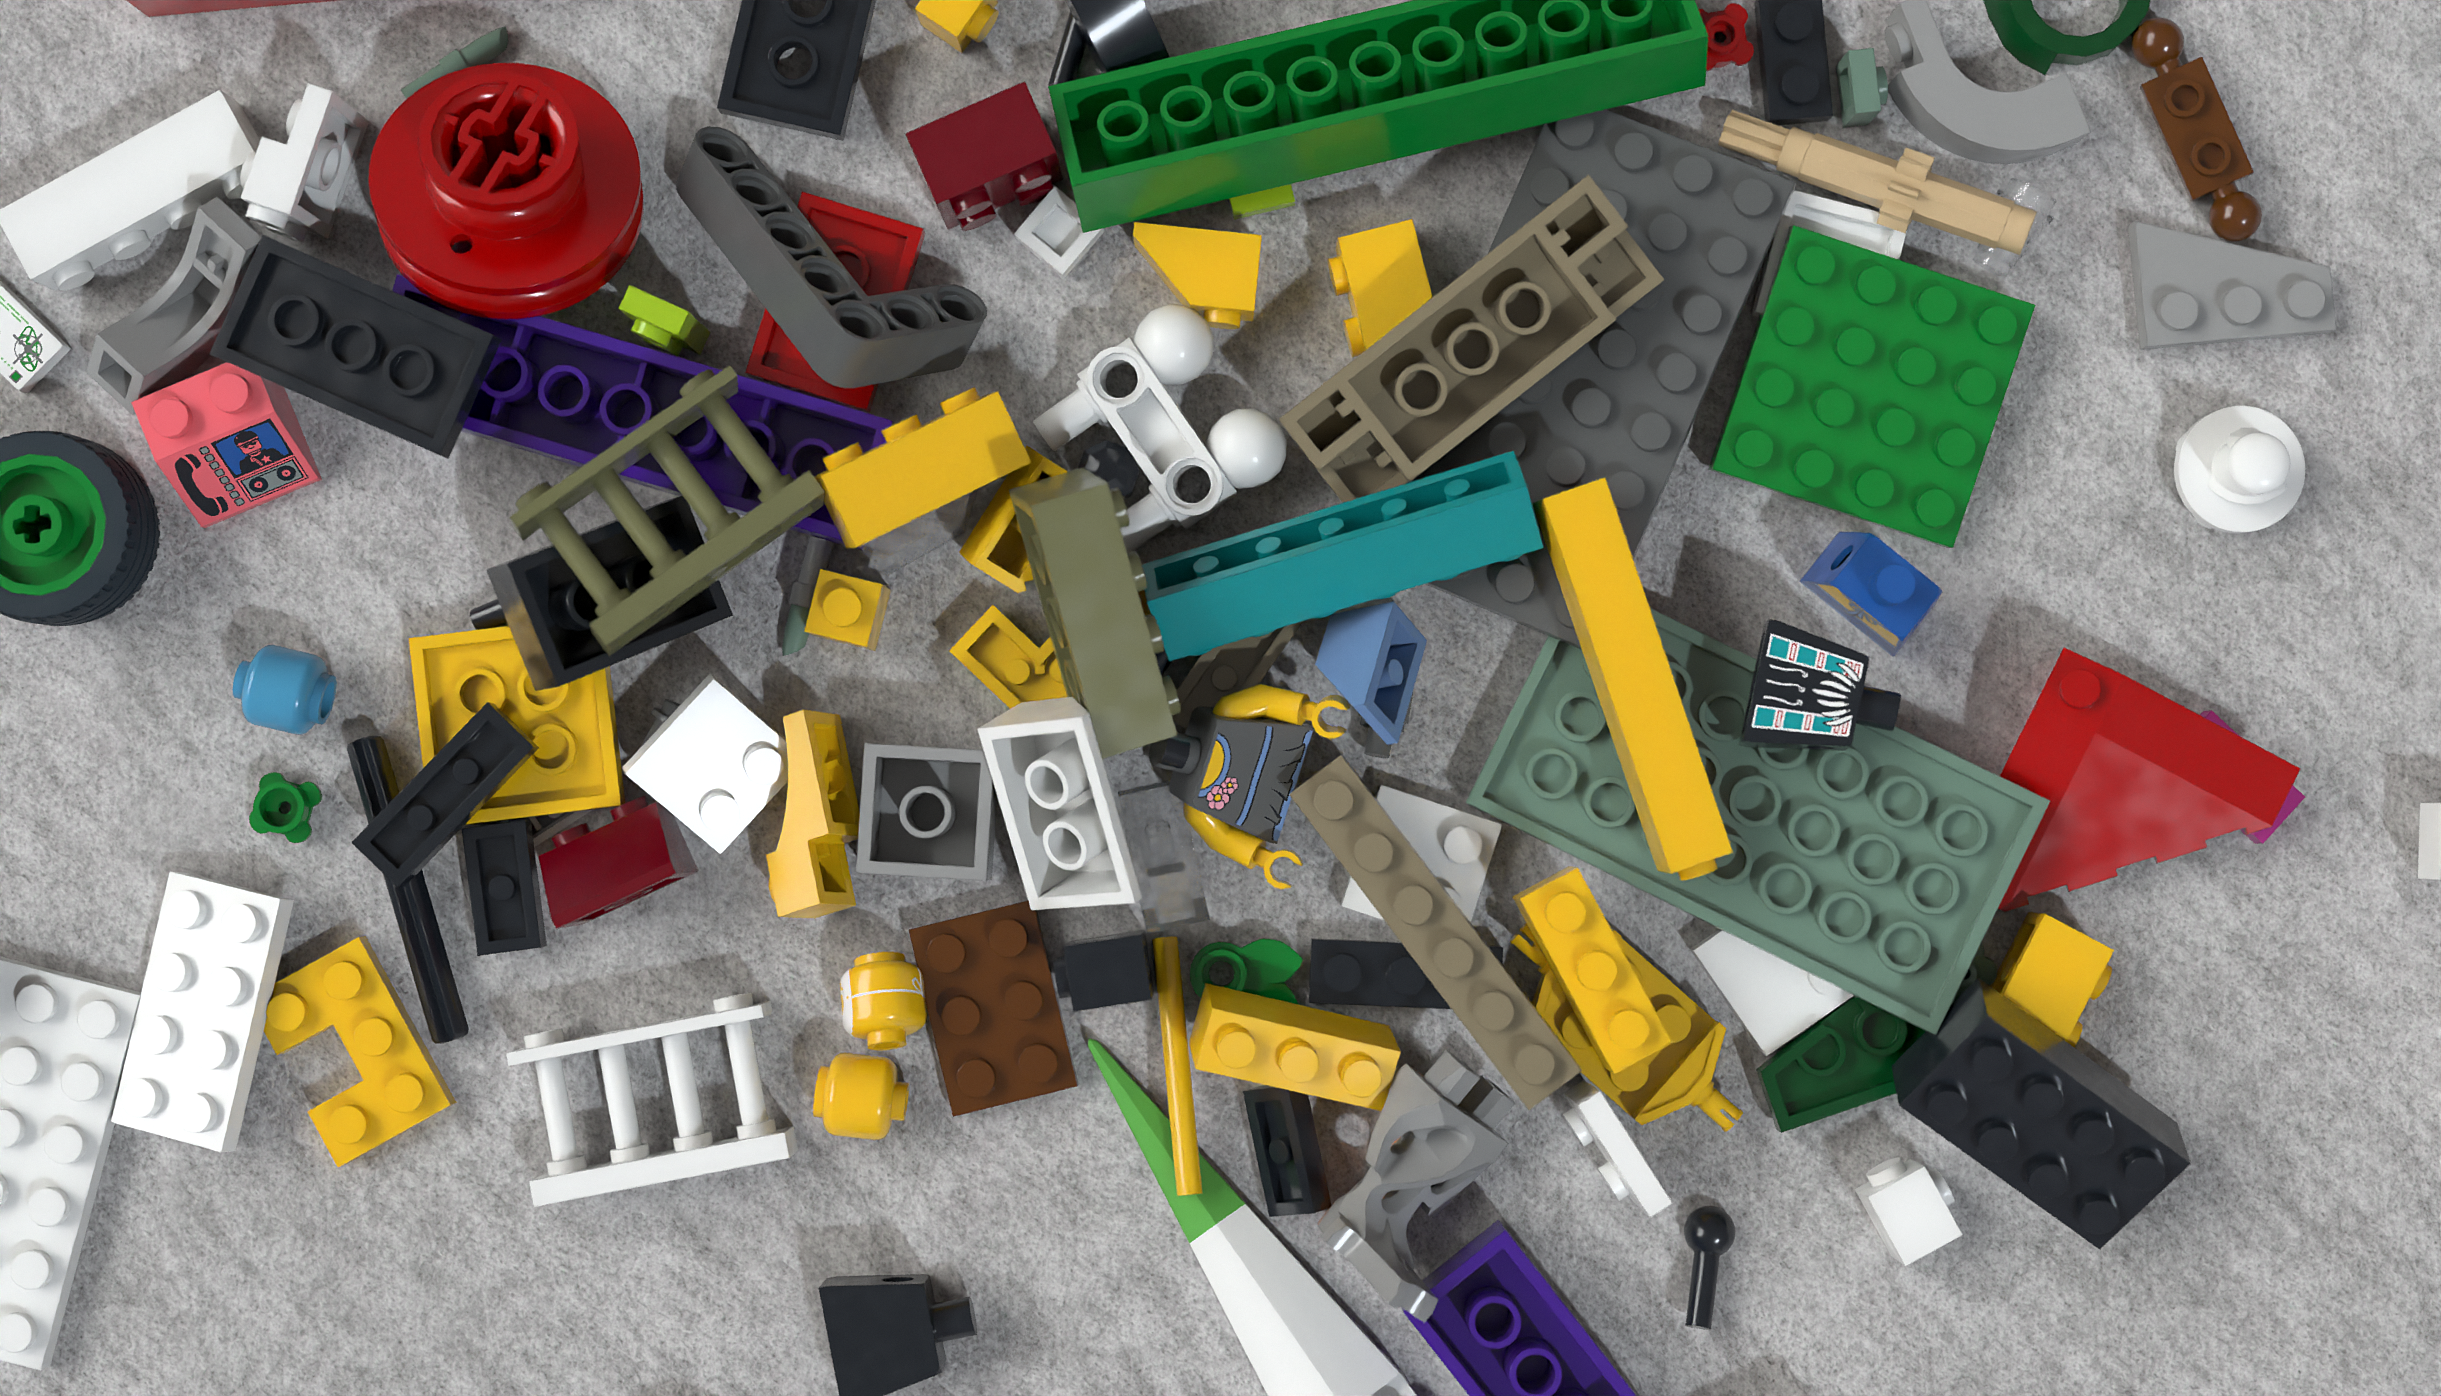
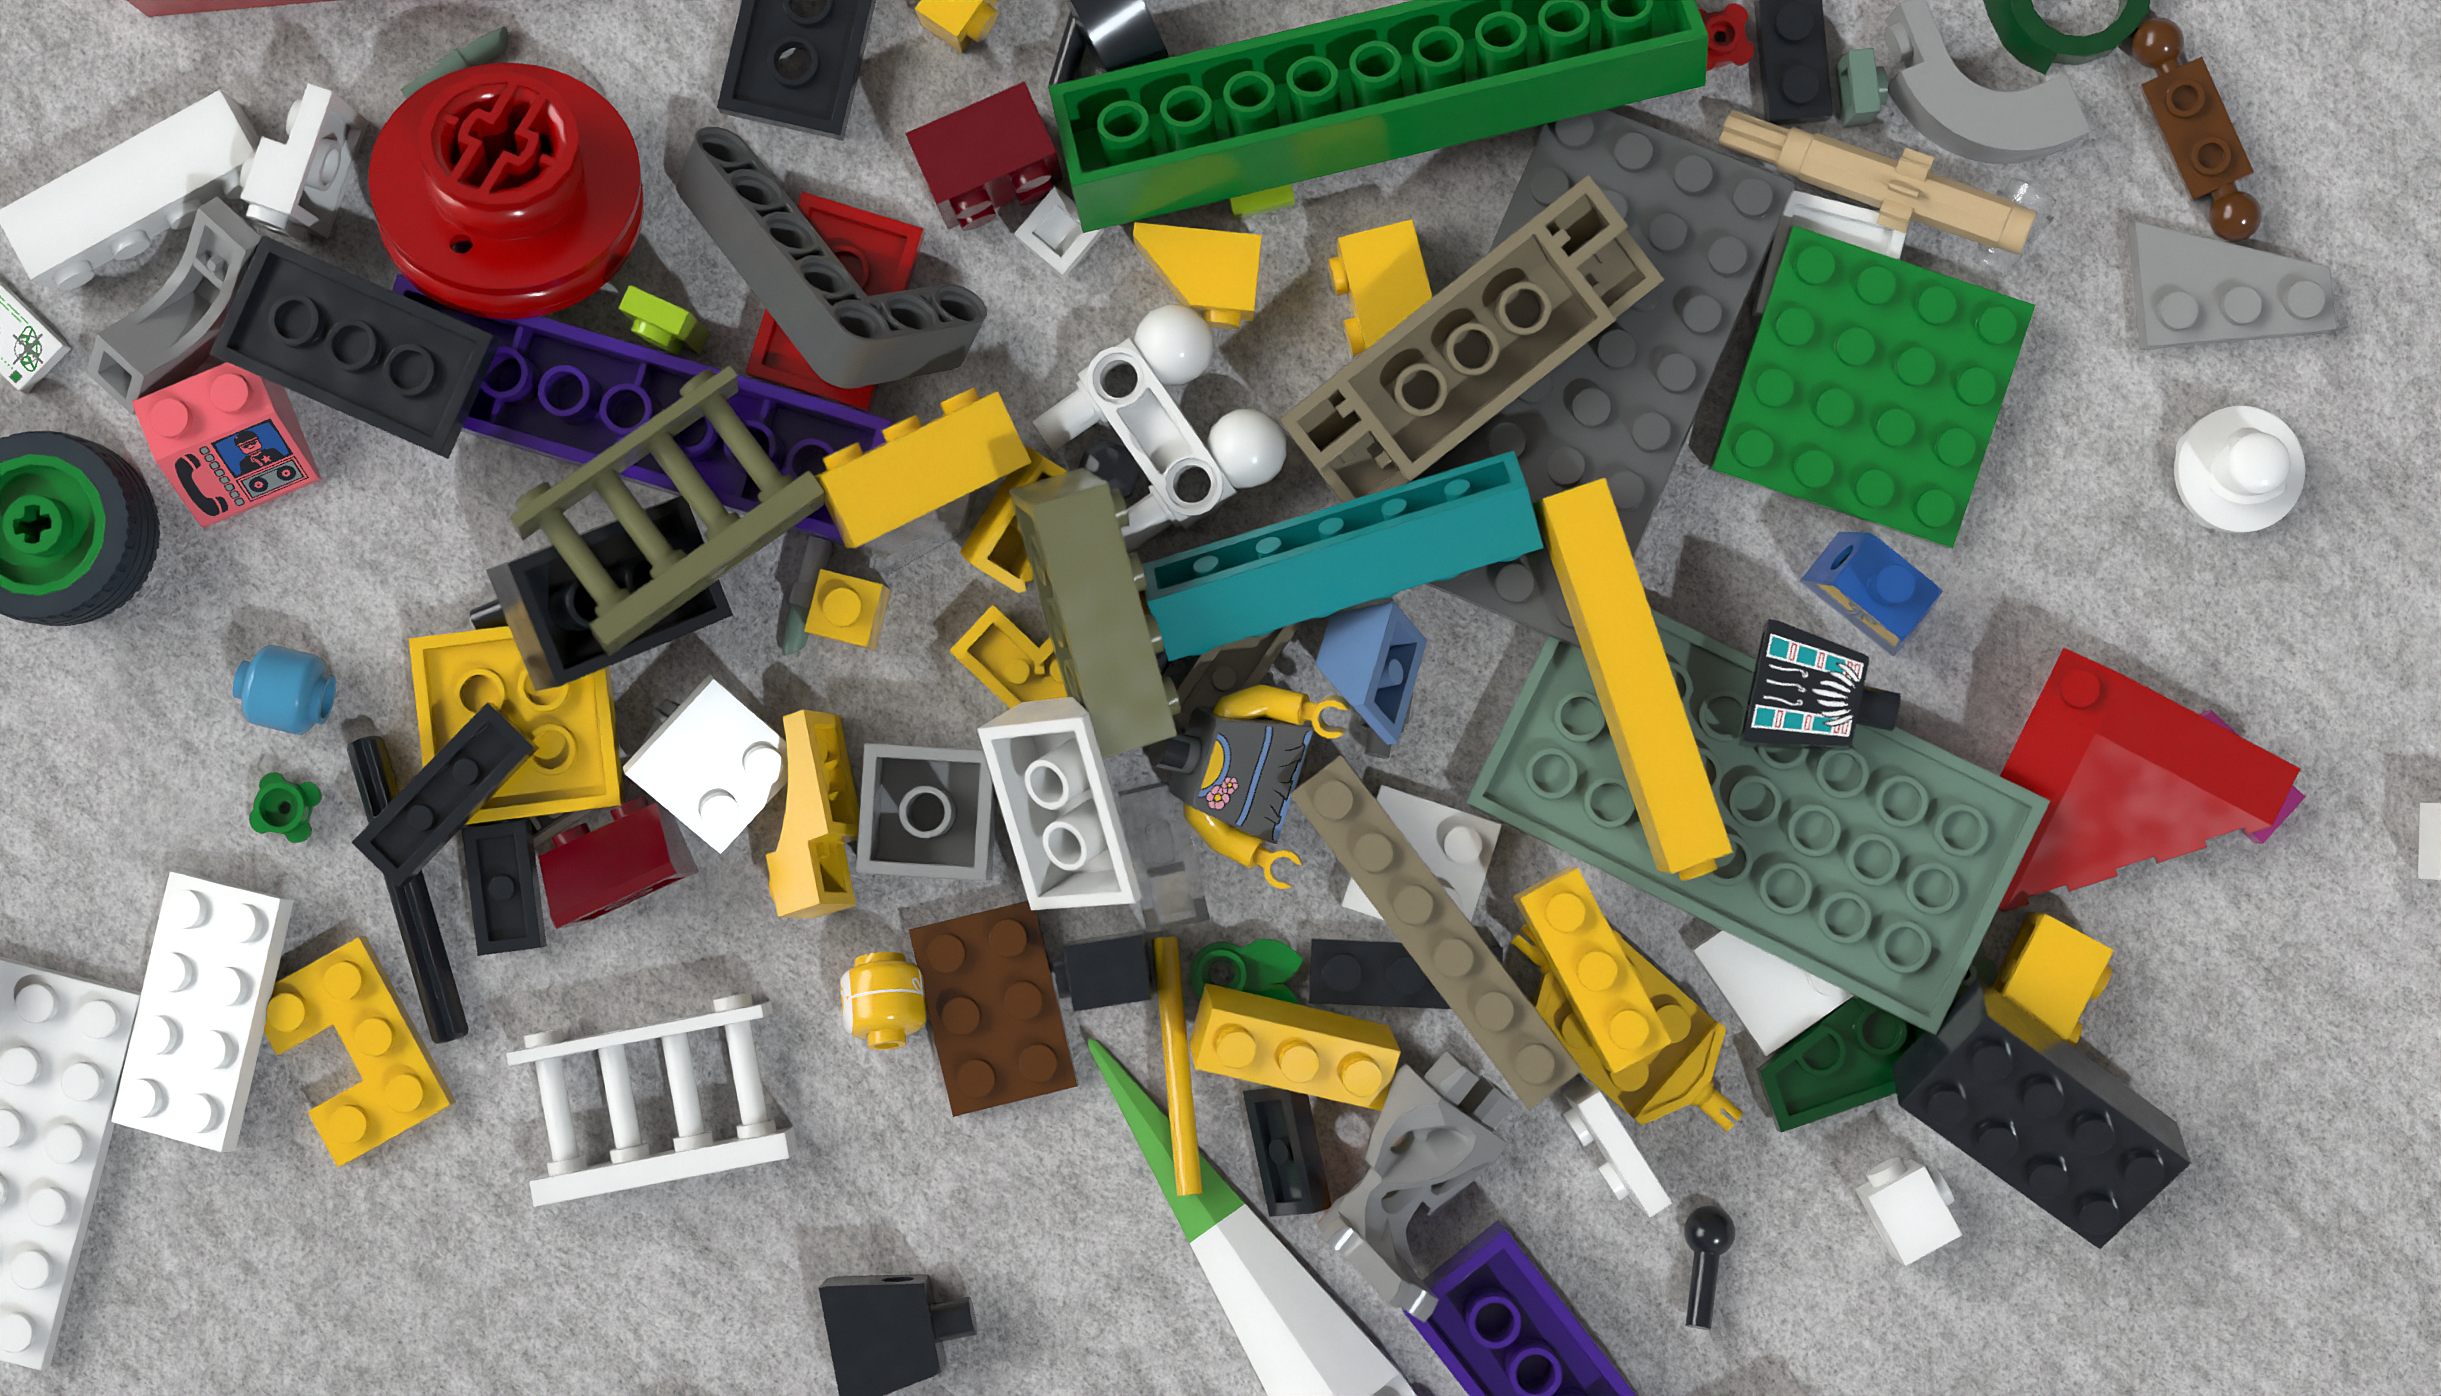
yellow head [813,1053,909,1140] -> none

